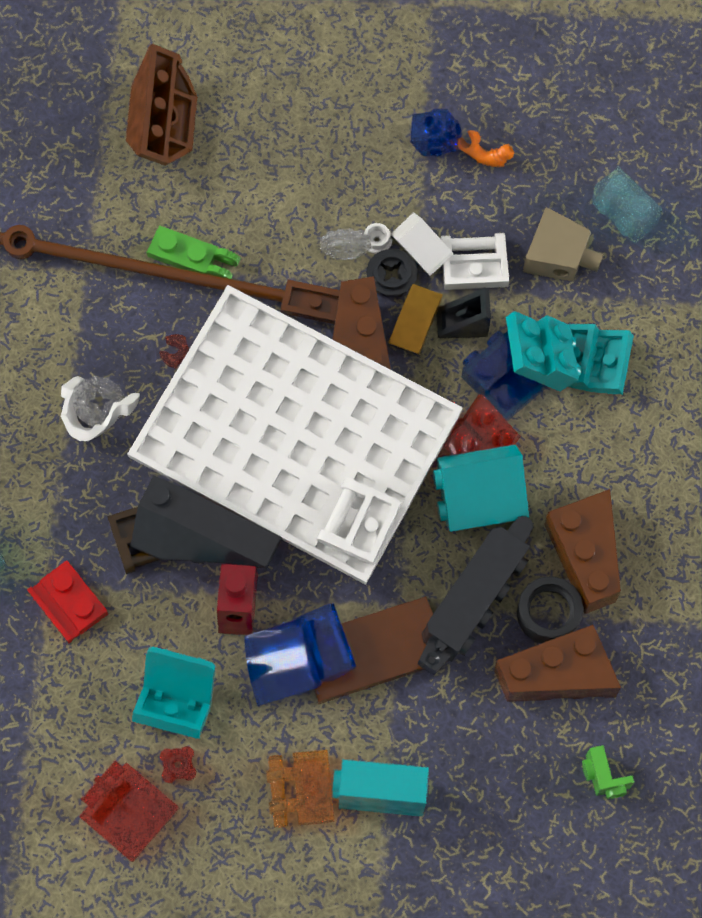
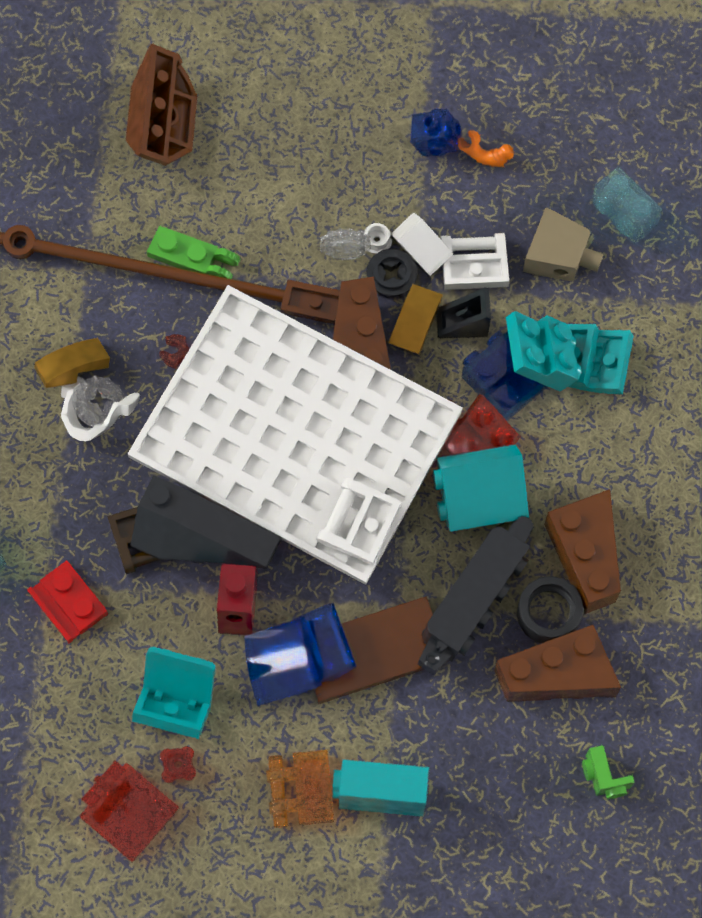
none -> pearl gold slope [34,338,110,388]

